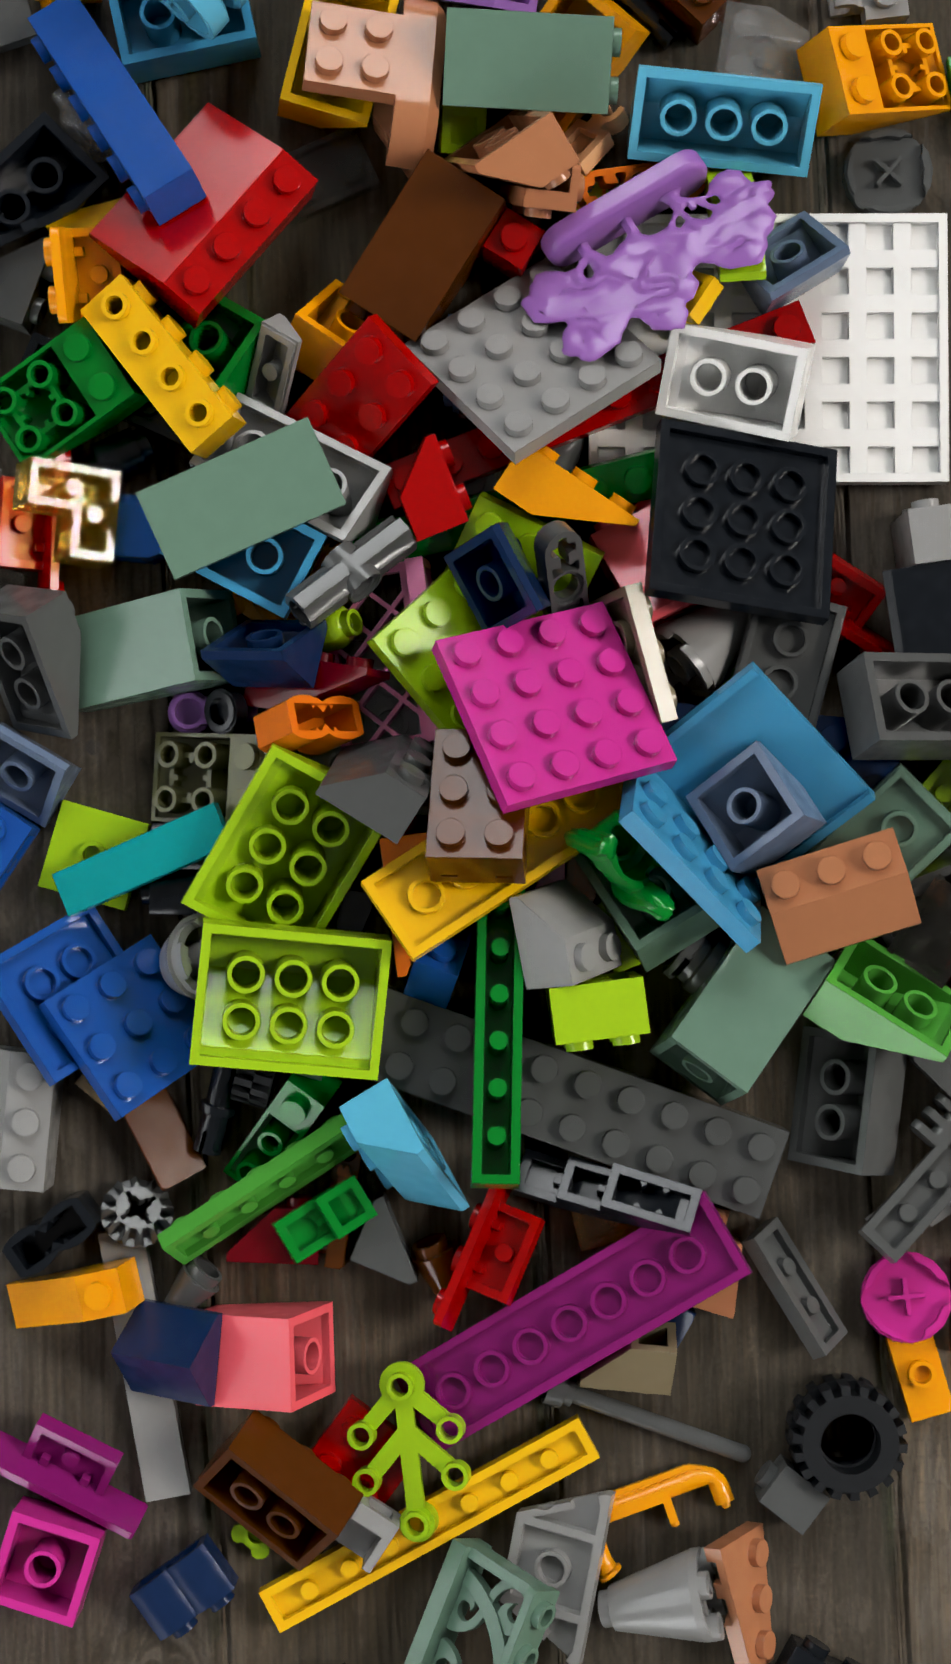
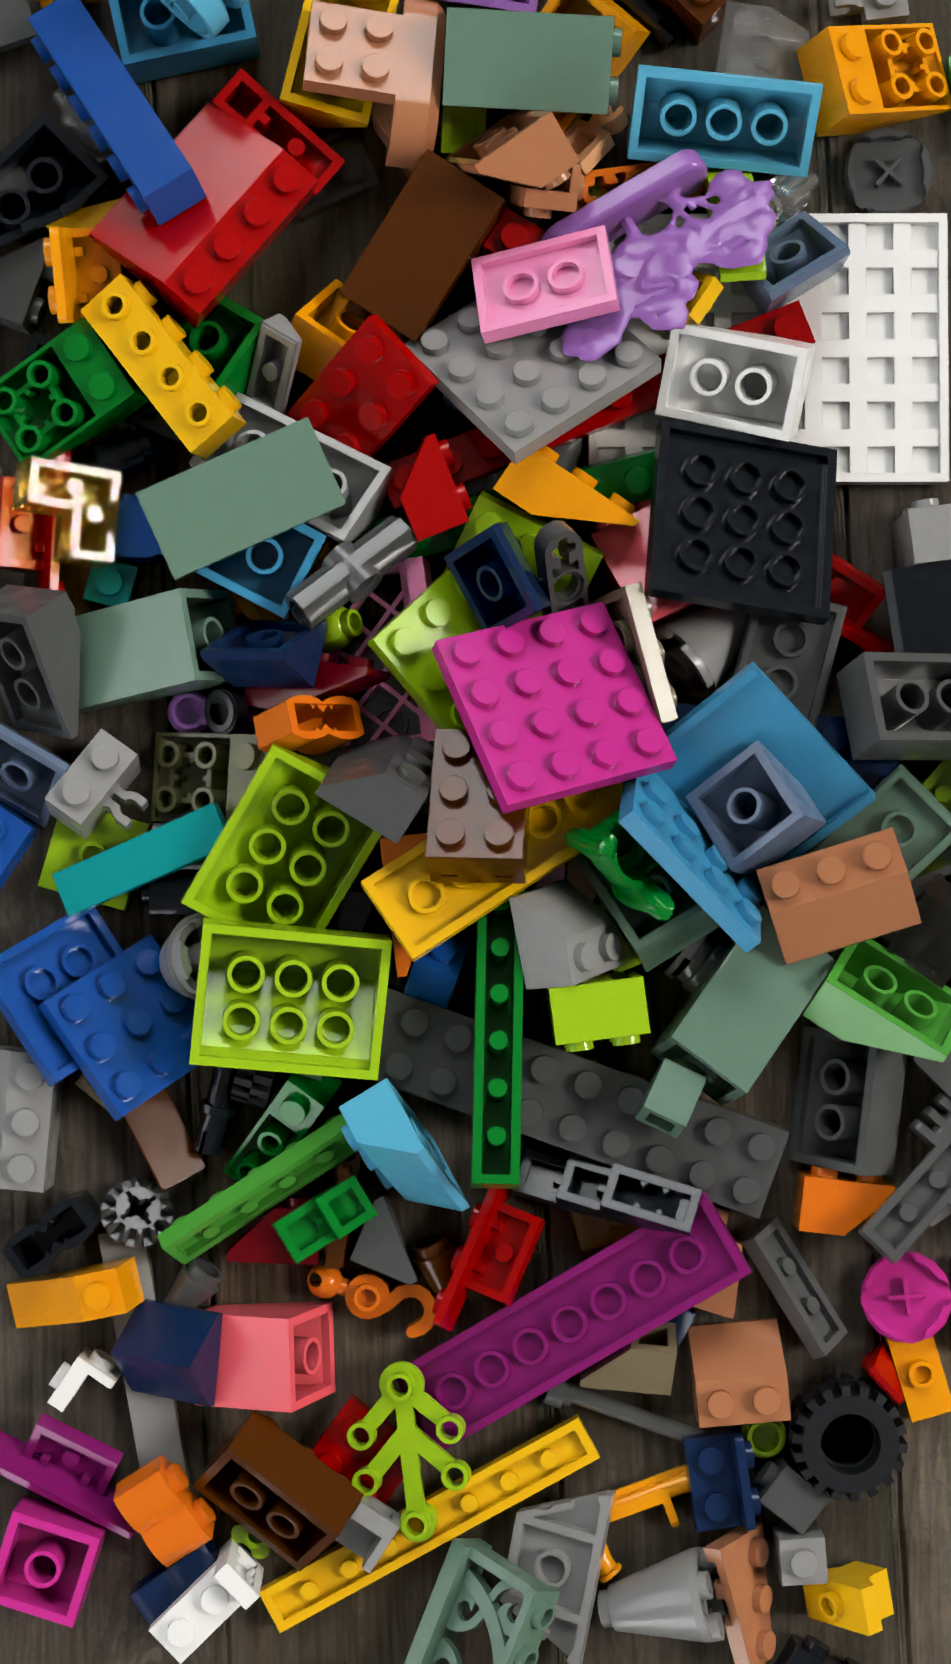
none -> light grey brick [44,728,149,840]
none -> white bracket [47,1347,122,1412]
none -> teal plate [83,555,141,607]
none -> orange brick [113,1455,216,1568]
none -> white bracket [149,1537,264,1664]
none -> red slope [211,68,345,197]
none -> orange piece [307,1263,436,1338]
none -> bright pink plate [471,225,620,344]
none -> sand green brick [634,1058,707,1139]
none -> dark blue bracket [682,1428,761,1532]
none -> nougat slope [687,1317,791,1428]
none -> lime plate [741,1421,787,1458]
none -> clear plant [768,172,819,224]
none -> light grey brick [772,1521,828,1587]
none -> orange slope [792,1165,896,1236]
none -> yellow brick [803,1561,894,1636]
none -> red slope [861,1342,904,1405]

